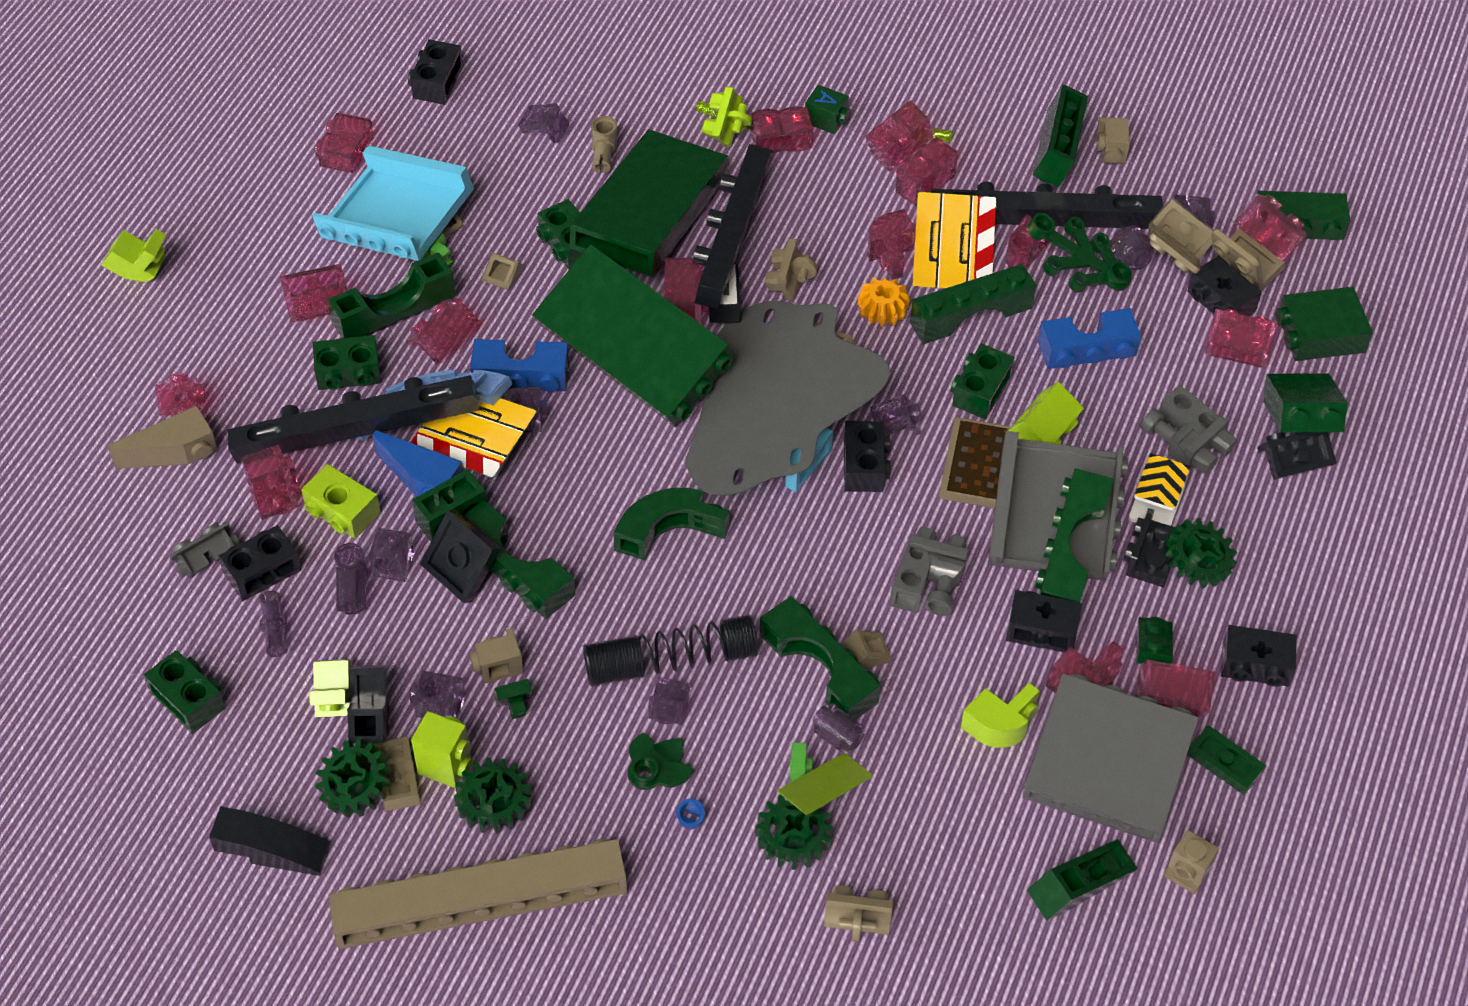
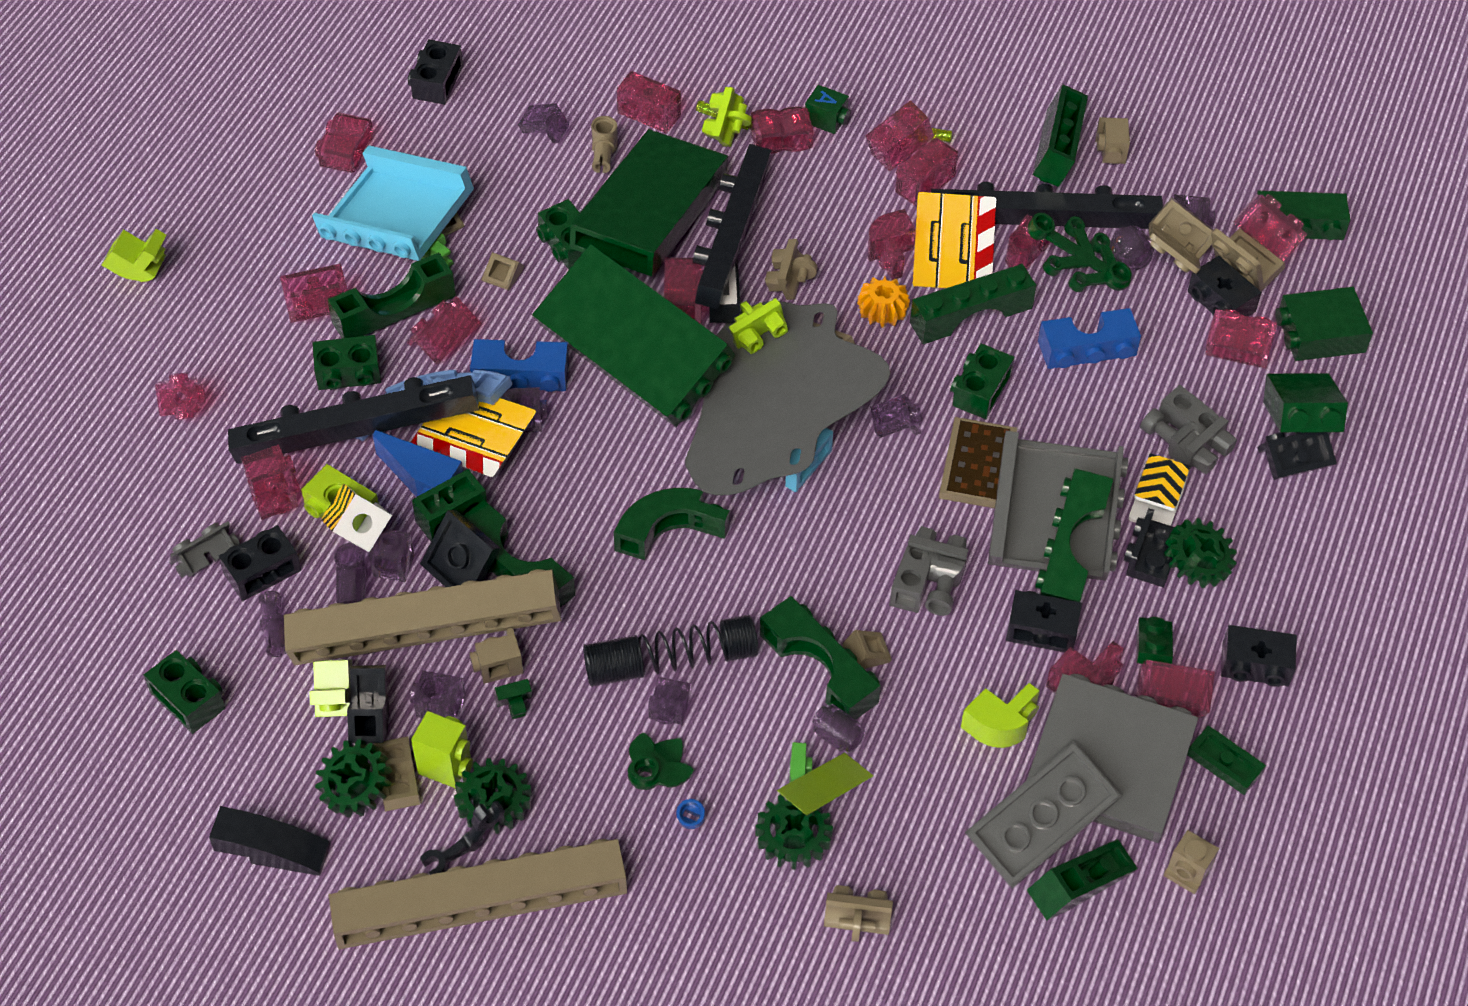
dark tan slope [107,406,218,469] -> none
black brick [844,421,891,492] -> none
lime brick [1008,381,1084,444] -> none
none -> dark tan brick [284,569,562,666]
none -> white piece [321,484,392,552]
none -> black piece [420,801,505,875]
none -> clear pink brick [617,71,681,134]
none -> lime hips [729,298,788,354]
none -> dark grey tile [965,741,1122,889]

